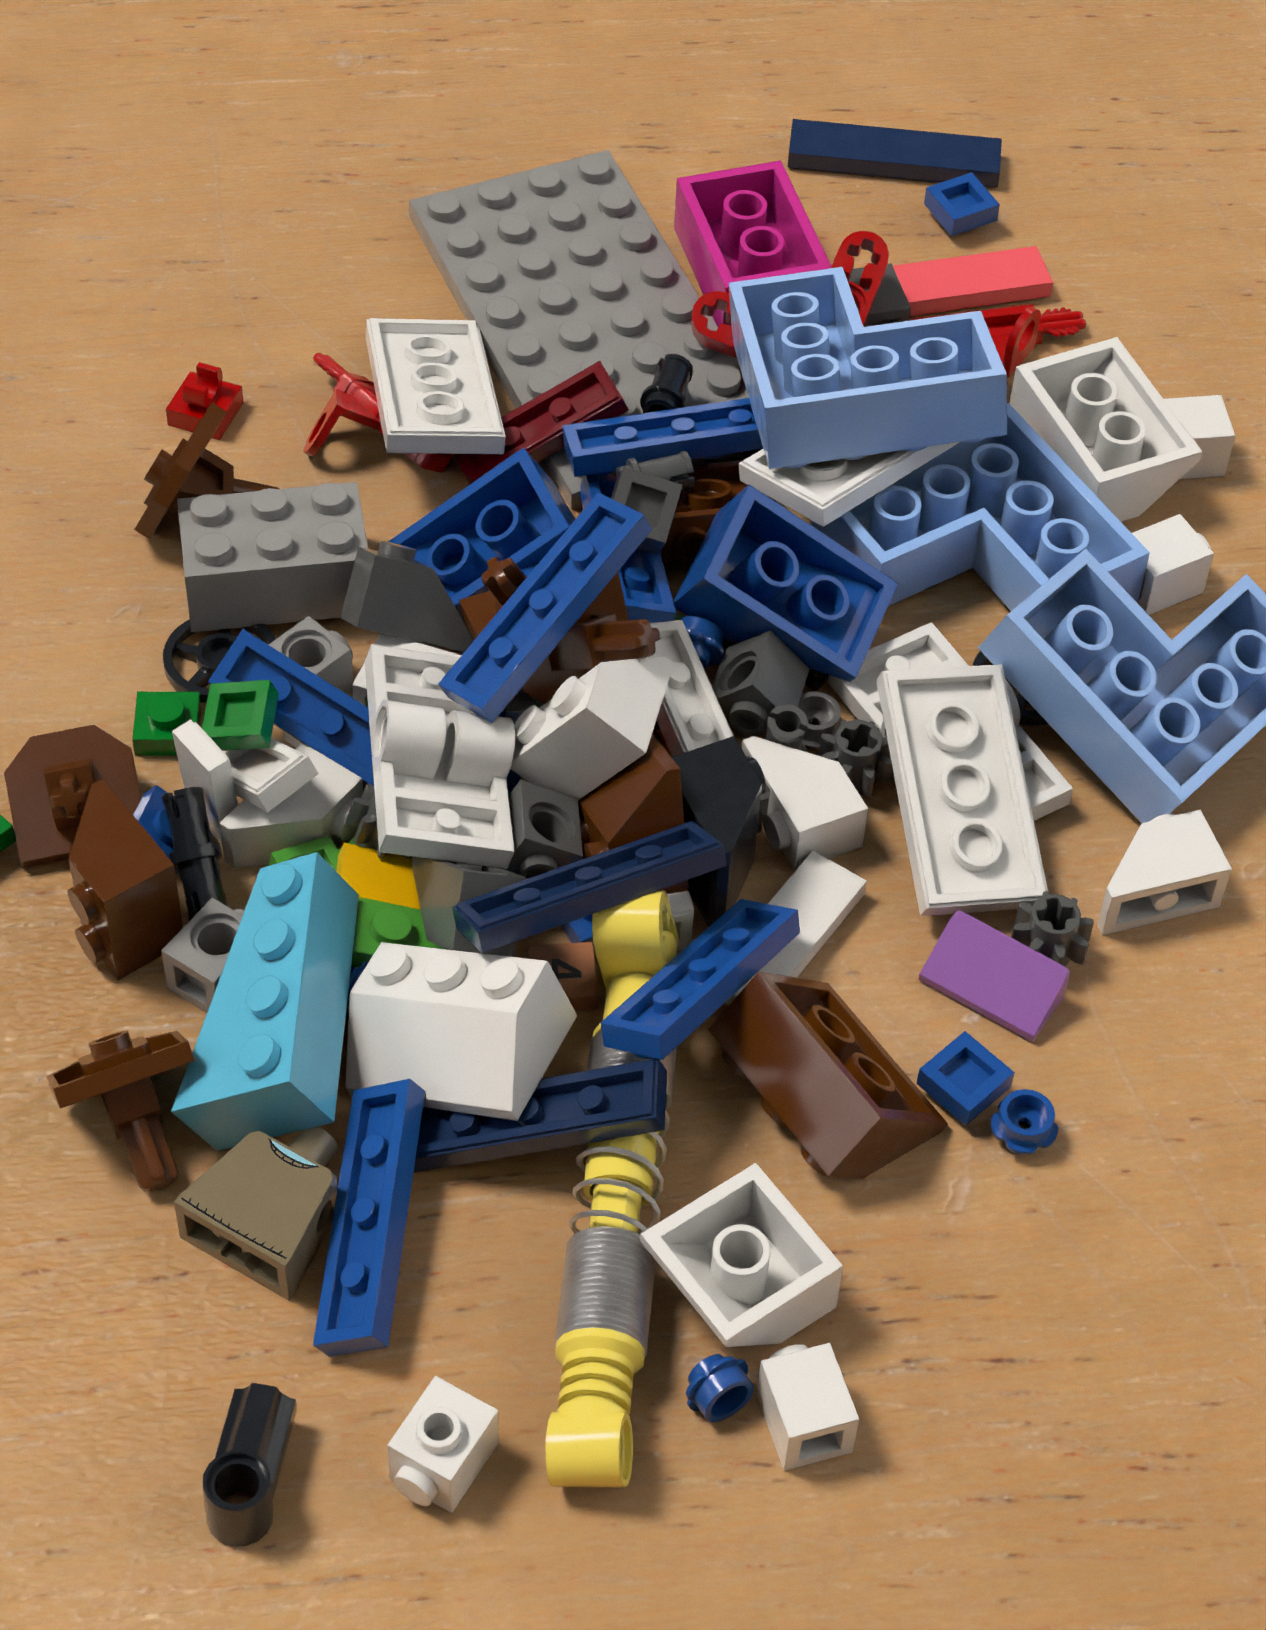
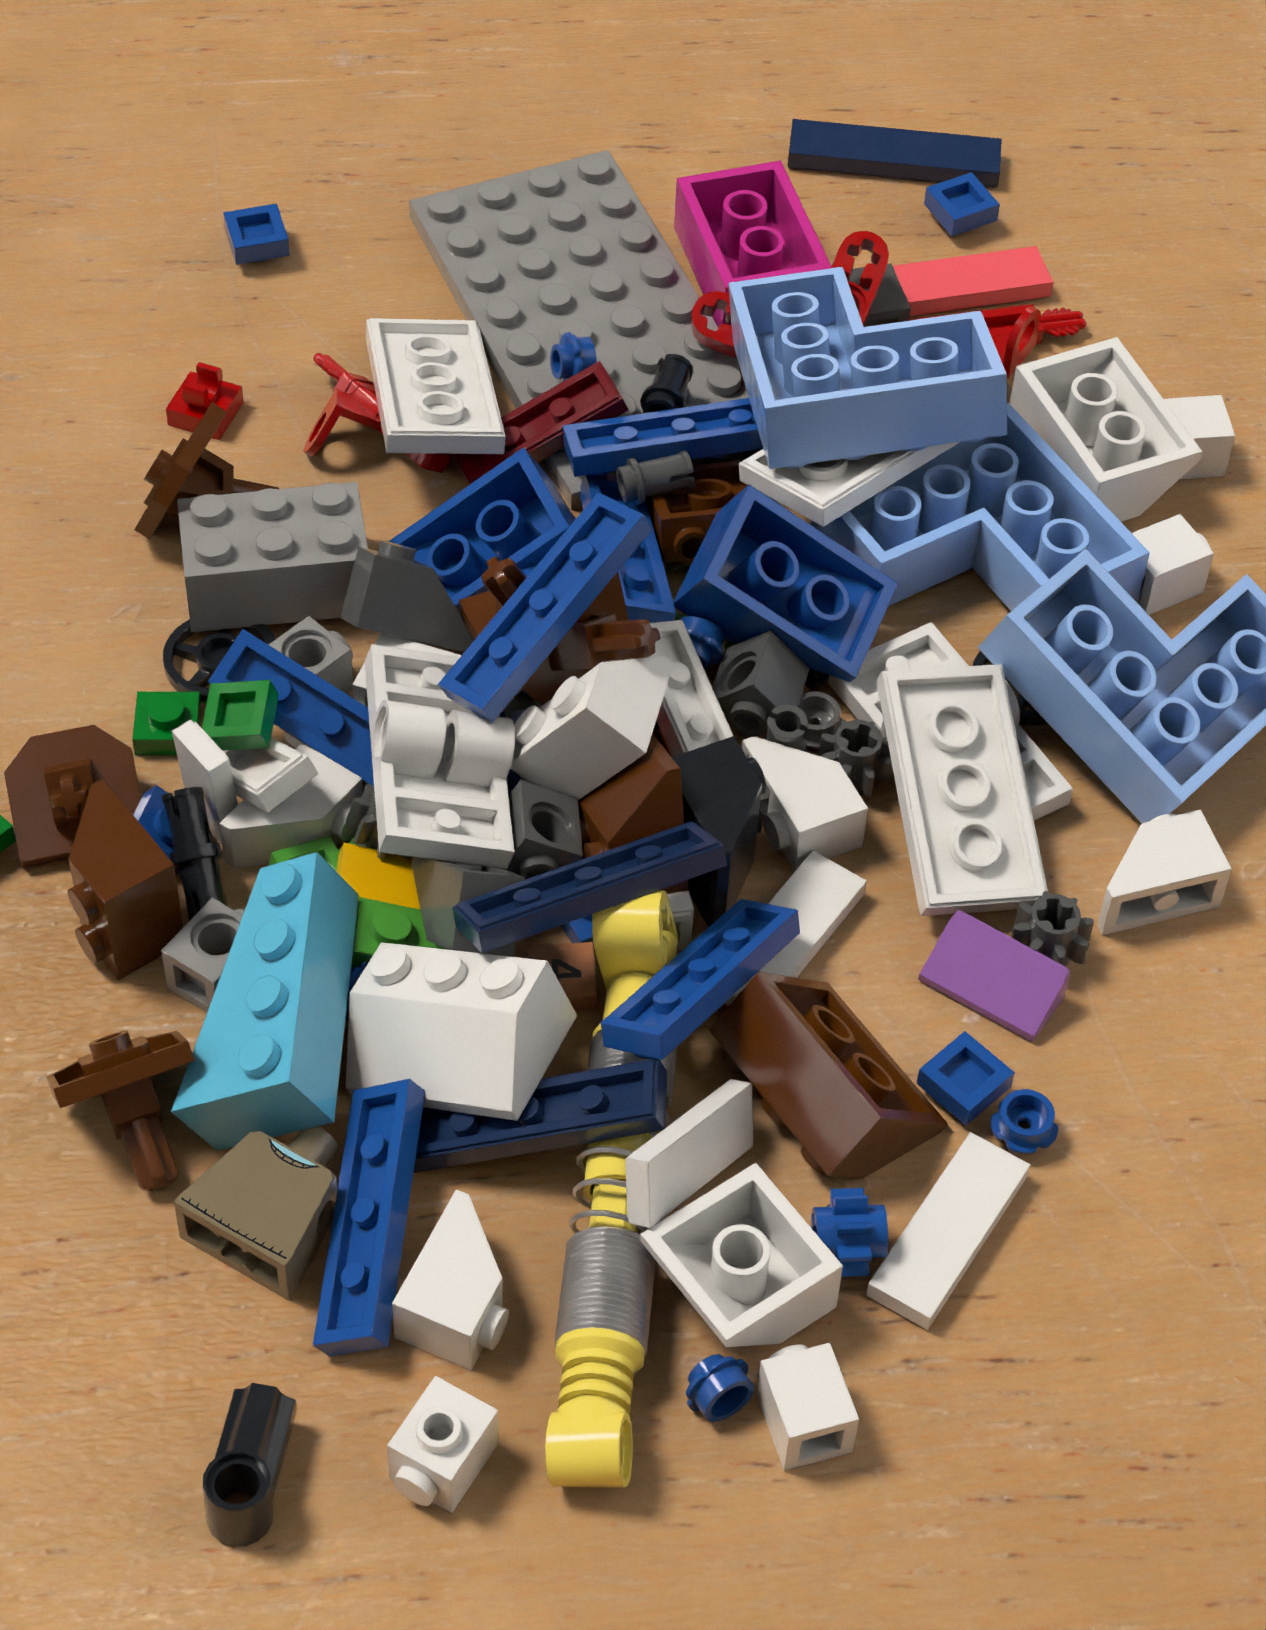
dark grey brick [611,467,683,555] -> none
none -> blue plate [223,203,290,265]
none -> white slope [392,1189,509,1370]
none -> blue plate [550,332,597,381]
none -> white tile [625,1079,753,1228]
none -> blue gear [811,1188,888,1277]
none -> white tile [866,1132,1031,1330]

